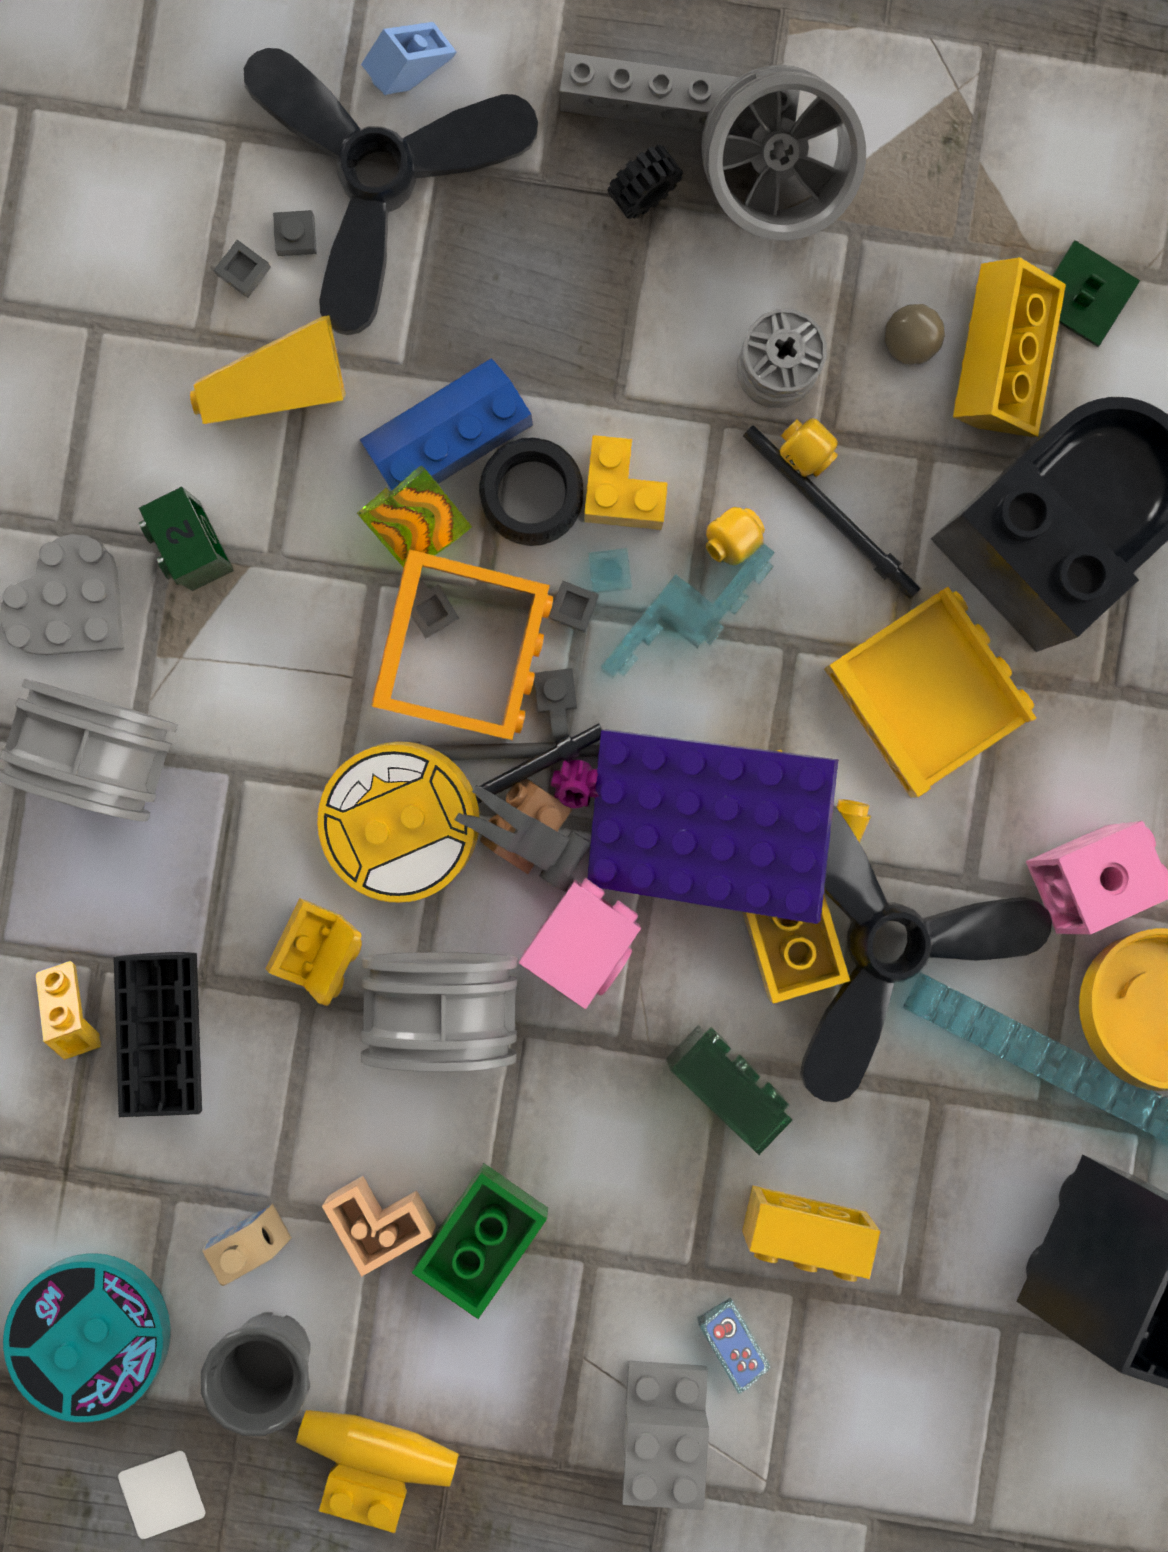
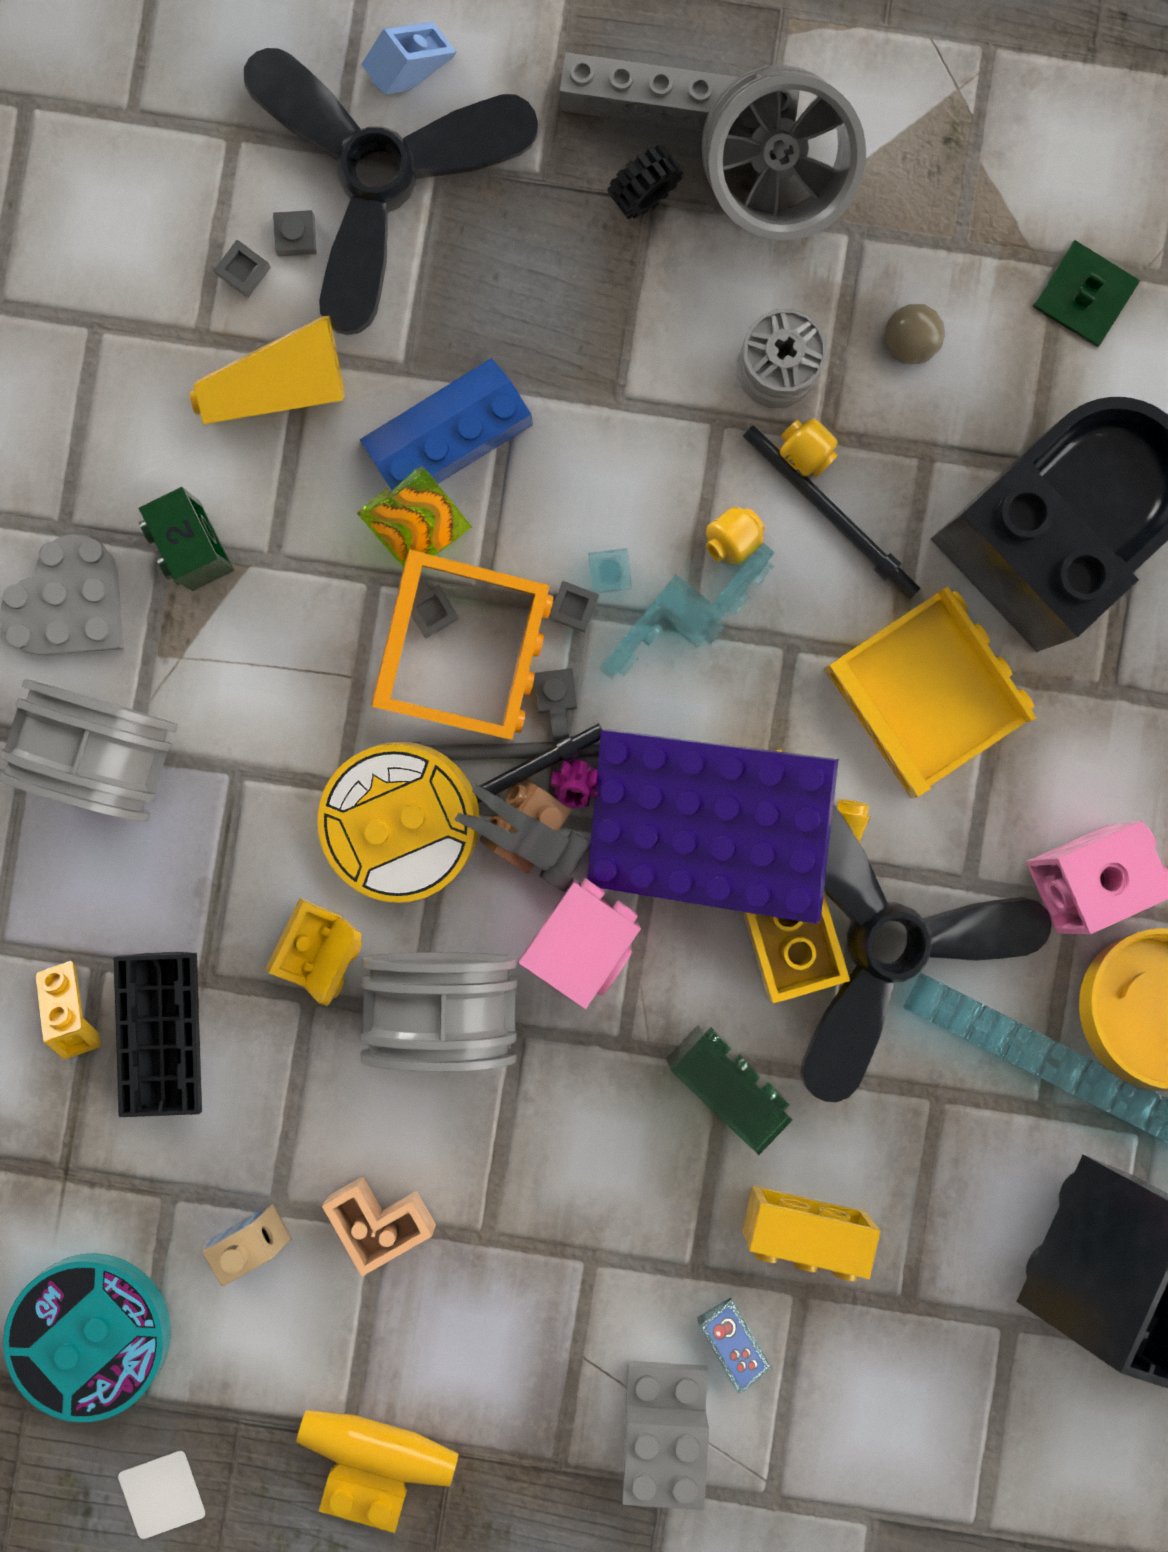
dark grey piece [201,1312,311,1436] -> none
green brick [412,1163,548,1319] -> none
black tyre [479,437,583,546] -> none
yellow brick [584,435,668,530] -> none
yellow slope [953,257,1066,437] -> none

